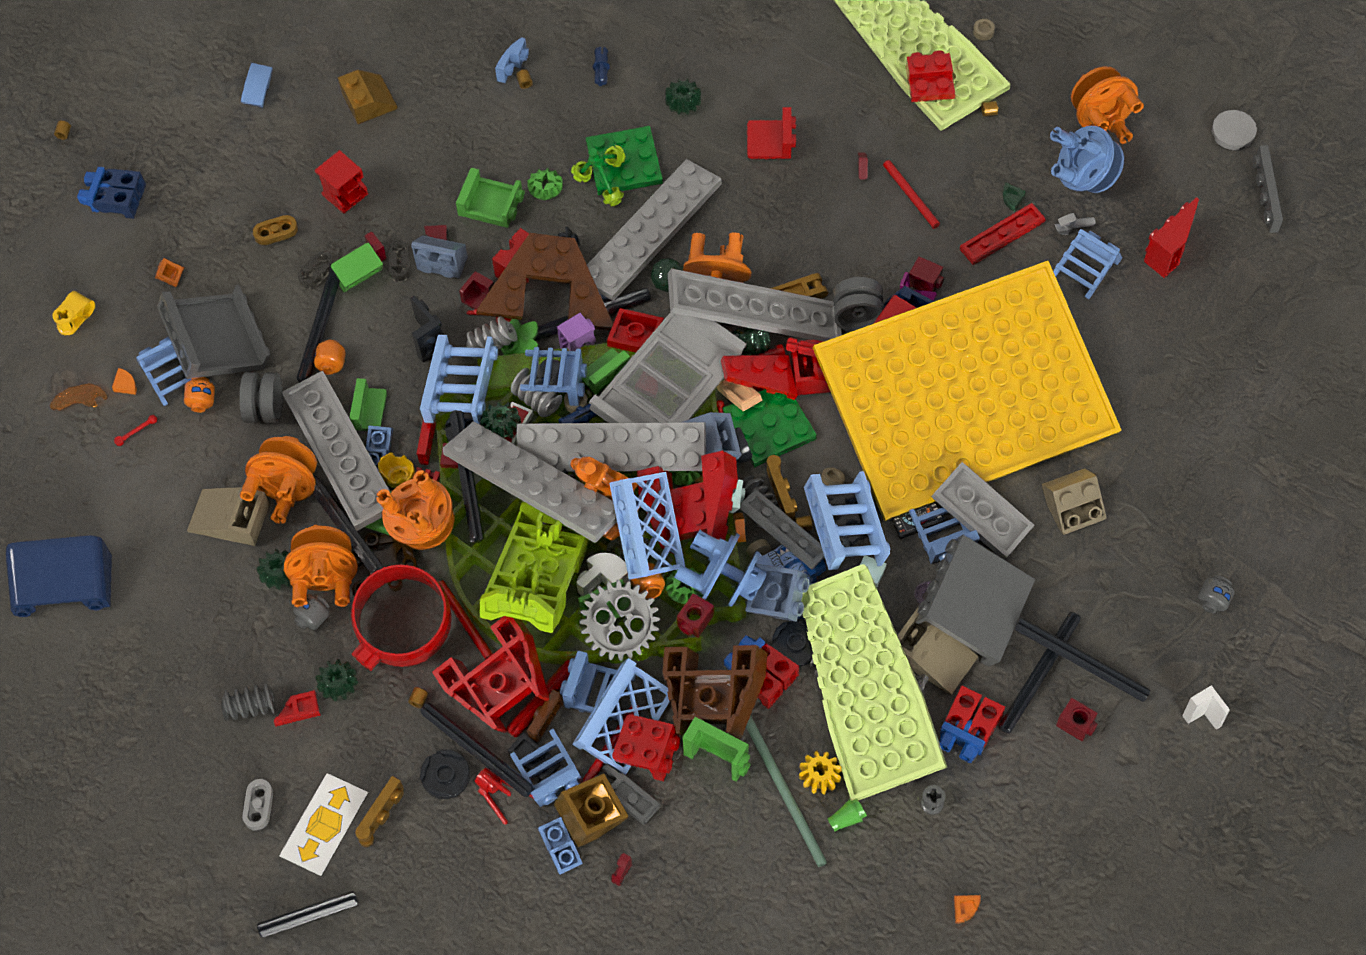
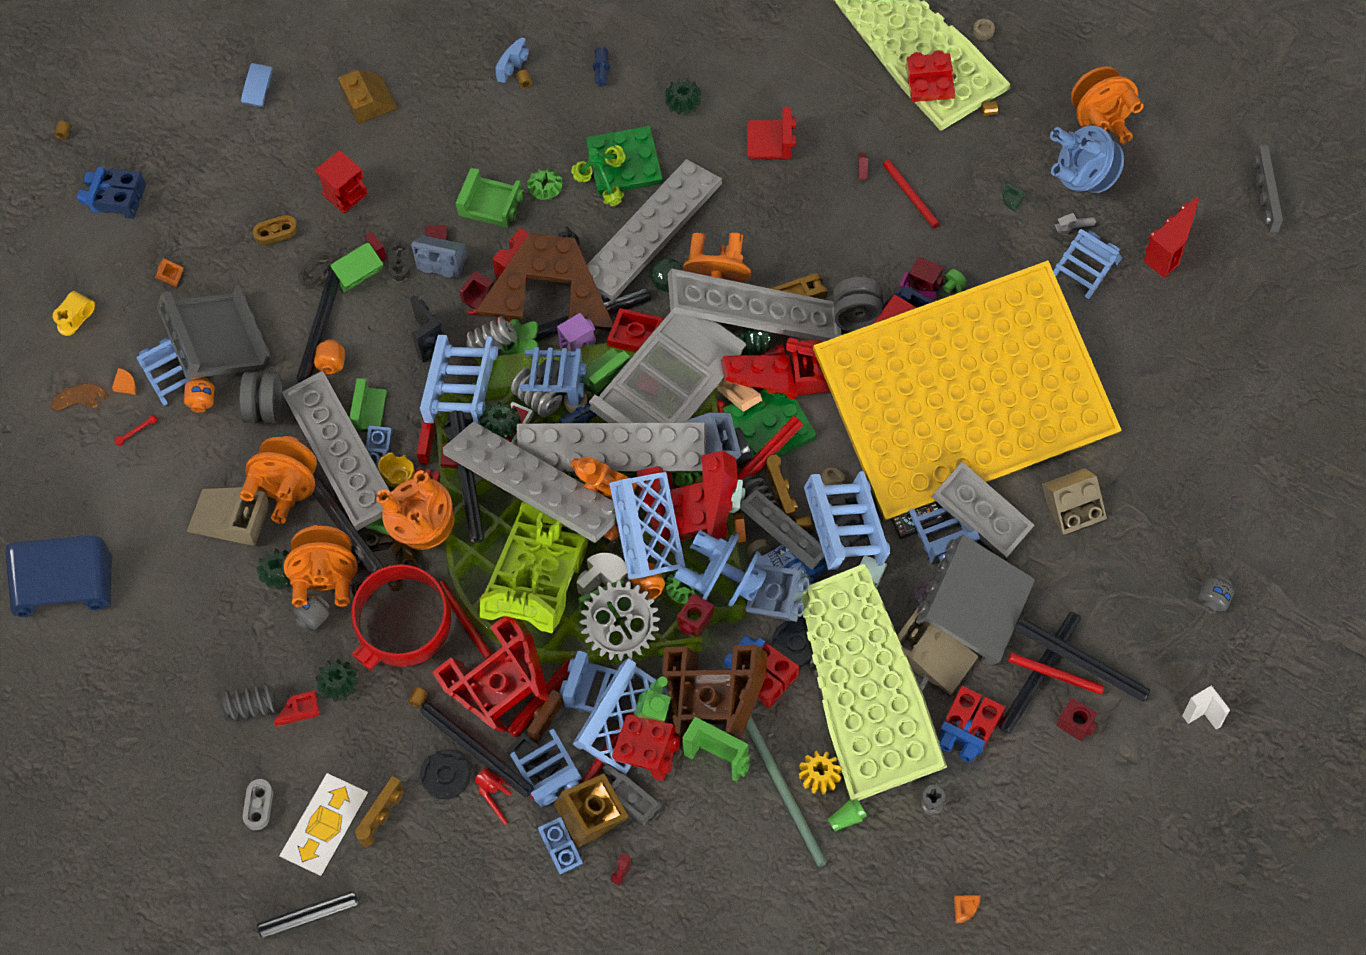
red tile [960,203,1045,265] -> none
light grey tile [1211,110,1257,150] -> none
none -> bright green brick [634,677,671,722]
none -> red axle [737,416,803,480]
none -> bright green tile [943,269,967,293]
none -> red bar [1008,652,1104,695]

